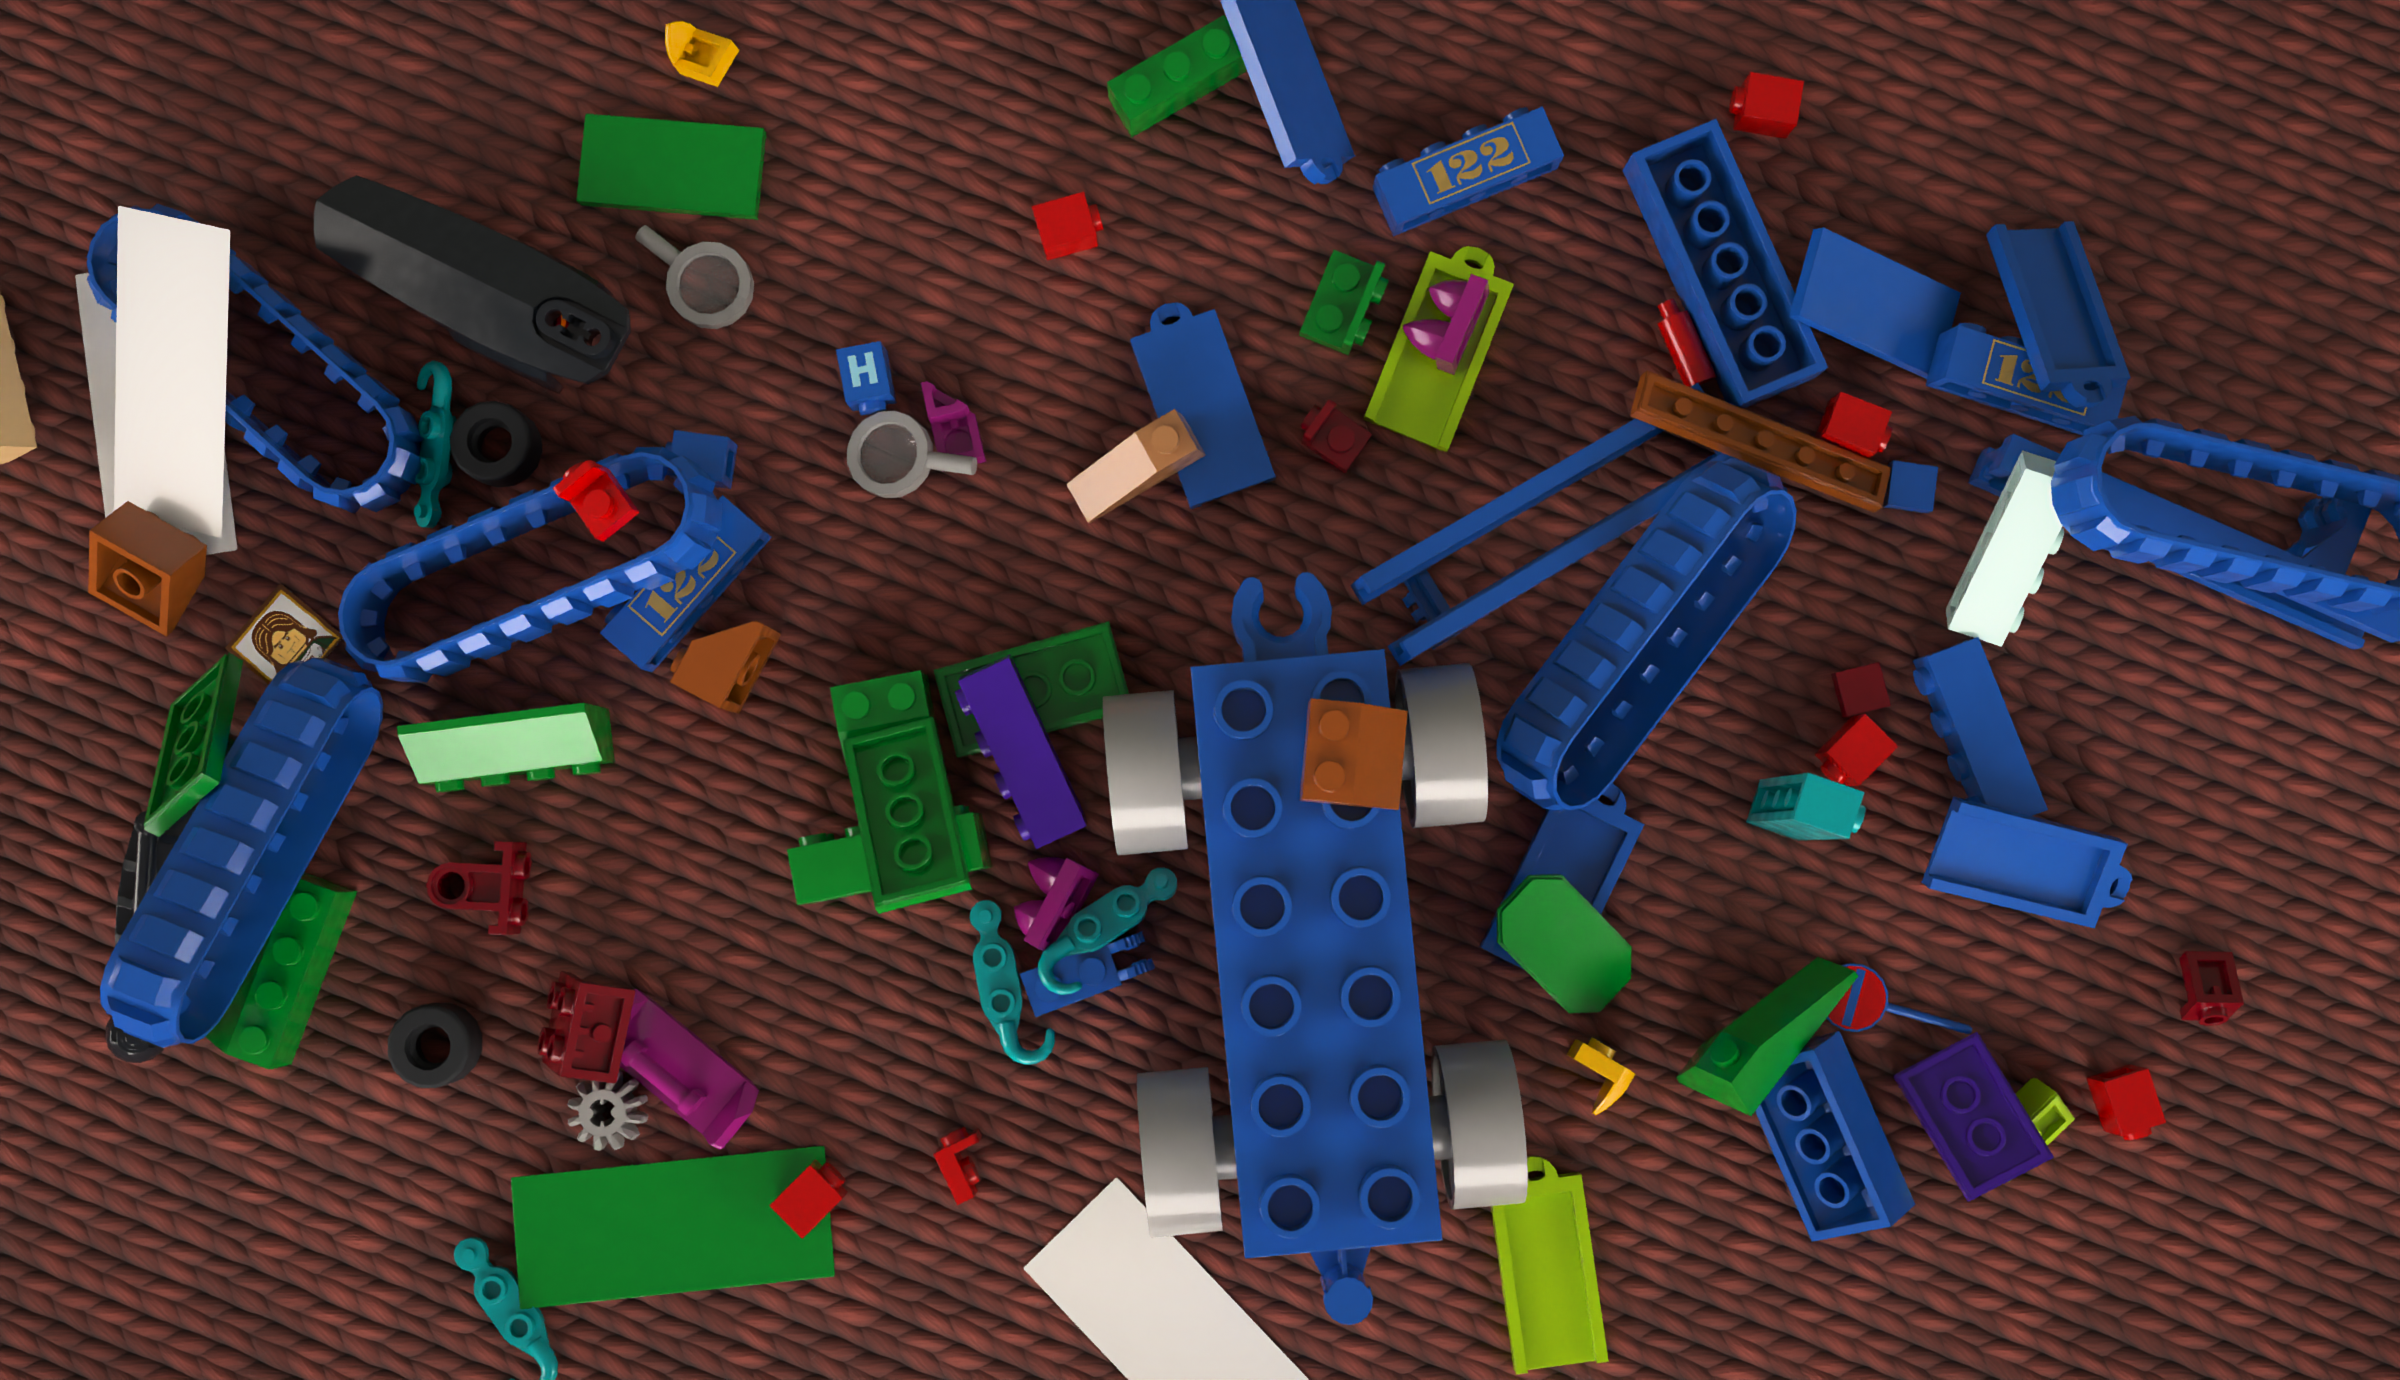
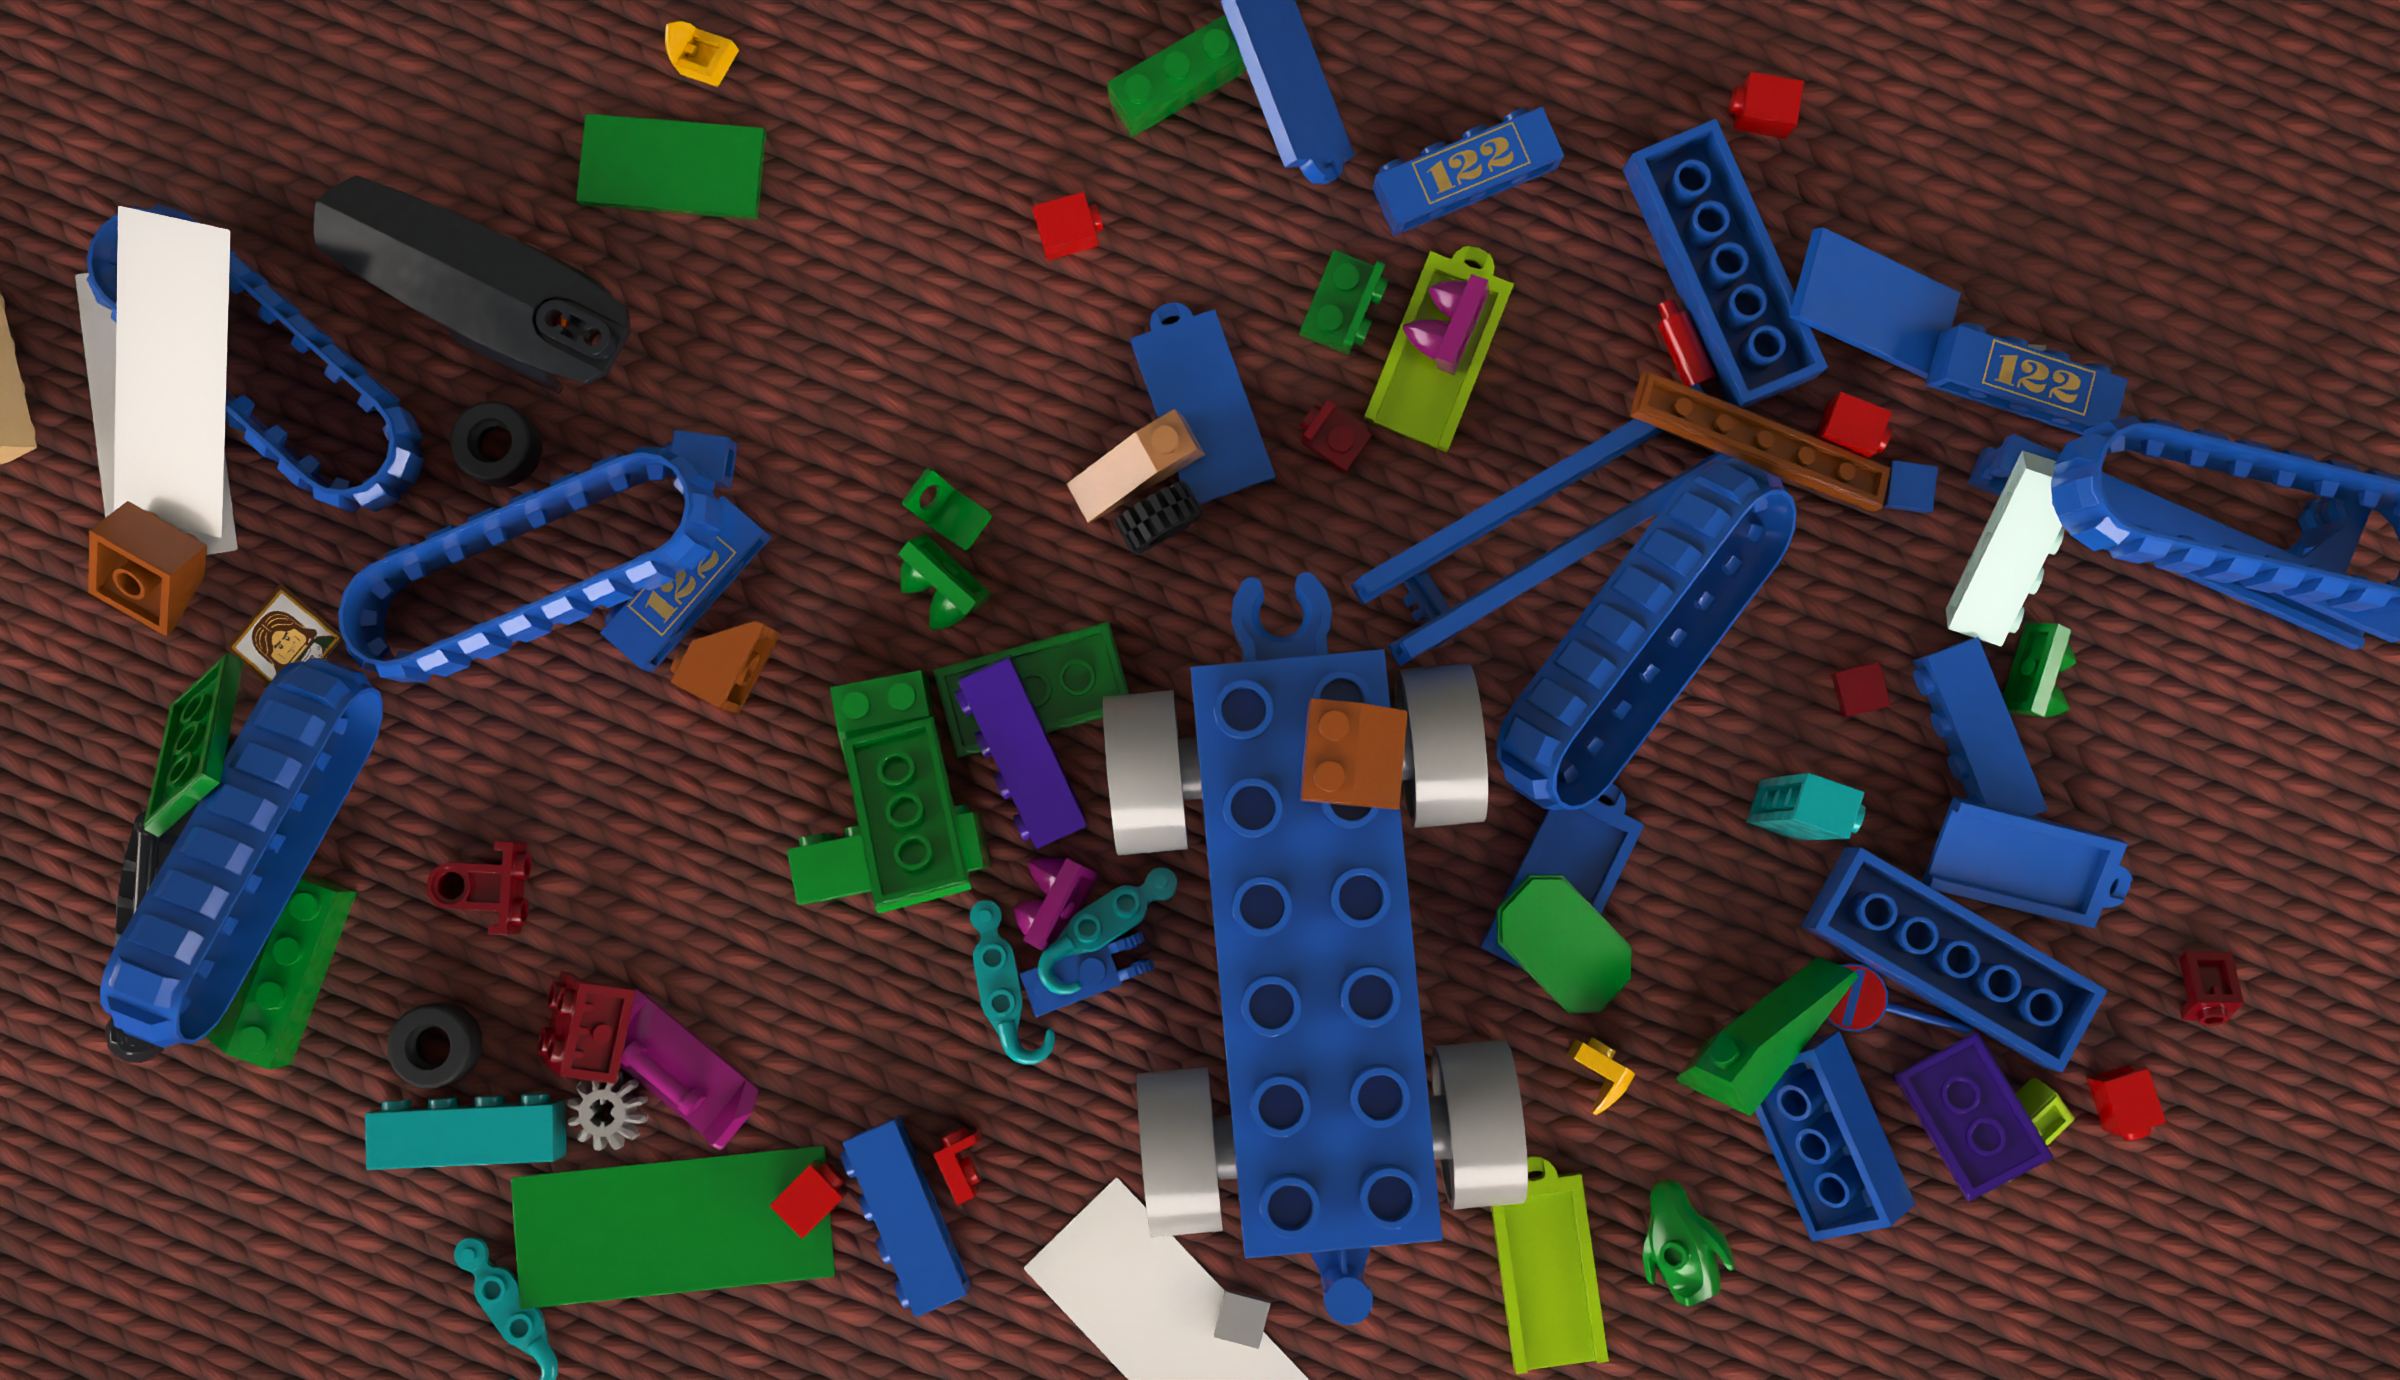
slope [397,703,615,793] -> none
teal piece [414,360,457,528] -> none
red bracket [553,460,640,542] -> none
piece [635,225,754,329] -> none
blue brick [836,341,897,415] -> none
light grey piece [847,411,977,498] -> none
magenta slope [921,381,986,472] -> none
red brick [1814,714,1899,787] -> none
blue piece [1986,221,2131,408] -> none
none -> teal brick [365,1092,567,1170]
none -> blue brick [840,1115,972,1318]
none -> green tile [898,534,992,630]
none -> green bracket [902,468,992,550]
none -> black tyre [1114,481,1204,555]
none -> light grey tile [1214,1288,1270,1349]
none -> green animal [1642,1179,1734,1306]
none -> blue brick [1800,847,2108,1072]
none -> green tile [2002,622,2077,717]

